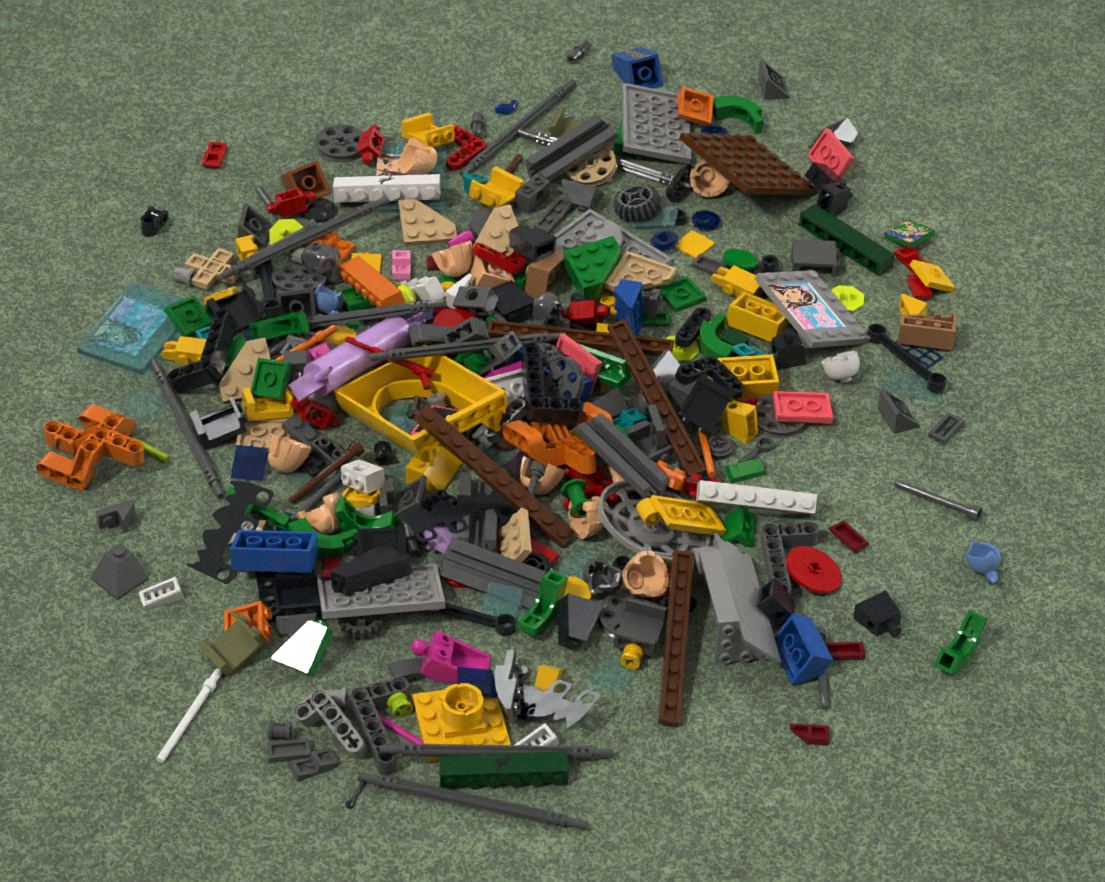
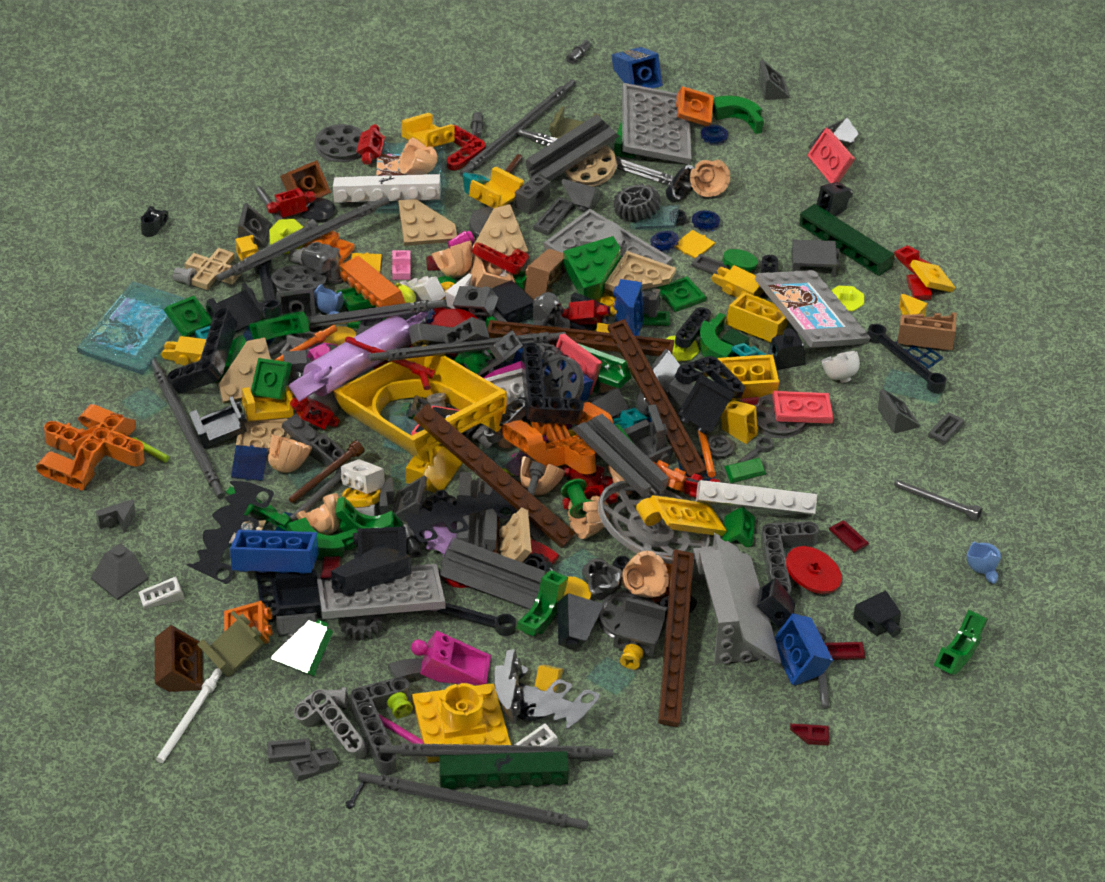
red slope [202,141,227,168] -> none
yellow tile [202,286,239,305] -> none
dark grey bush [268,720,292,740] -> none
black piece [301,458,324,478] -> none
black bush [374,441,392,466] -> none
clear blue piece [457,667,498,698] -> none
clear light blue piece [481,581,524,619] -> none
clear blue arm [495,99,519,115] -> none
black slope [509,225,556,262] -> none
reddish brown plate [679,132,817,196] -> none
black brick [805,162,847,190] -> none
tile [885,219,935,249] -> none
none -> reddish brown slope [155,625,203,692]

